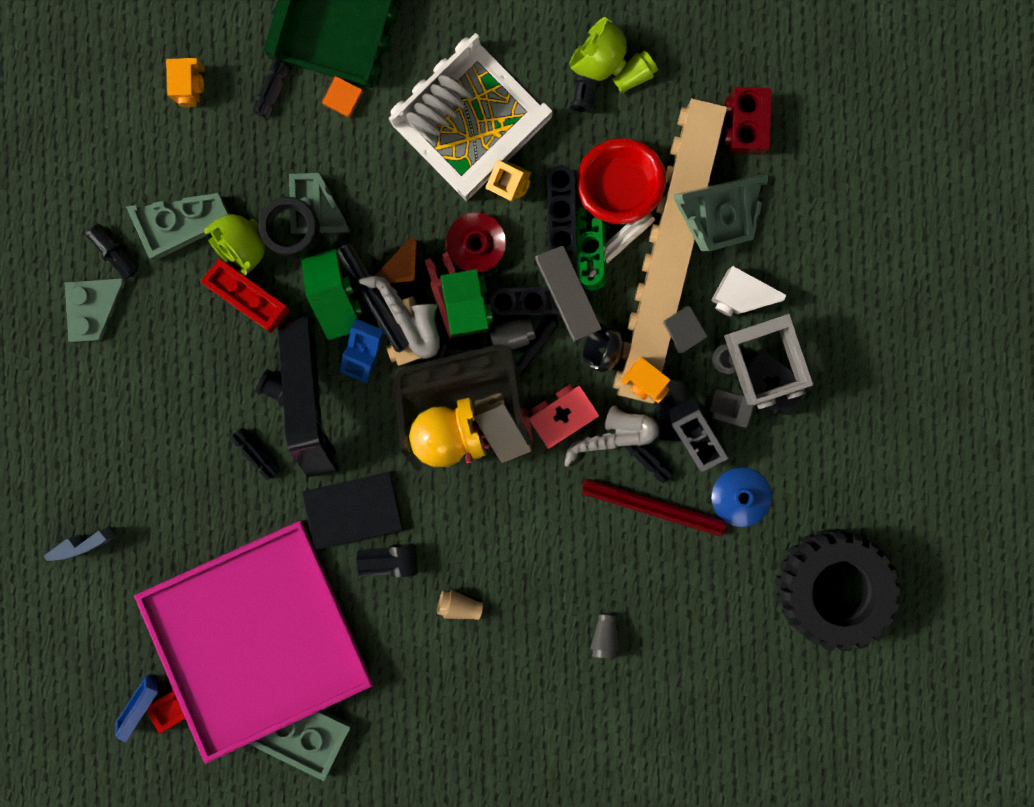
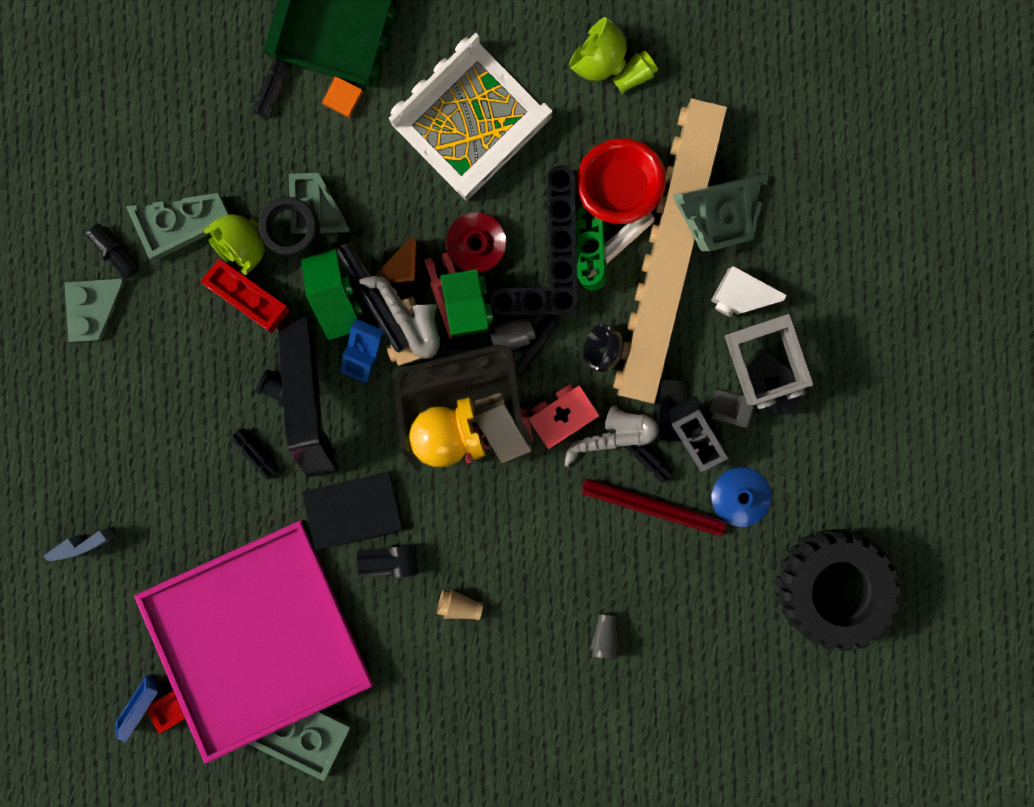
light orange brick [166,58,205,107] -> none
light grey piece [406,75,473,143] -> none
yellow brick [486,160,531,201] -> none
light grey slope [535,246,601,342] -> none
black bush [569,75,601,113] -> none
light orange brick [619,357,670,403] -> none
dark grey panel [663,306,707,353] -> none
dark grey plate [712,344,736,374] -> none
dark red brick [723,87,772,155] -> none

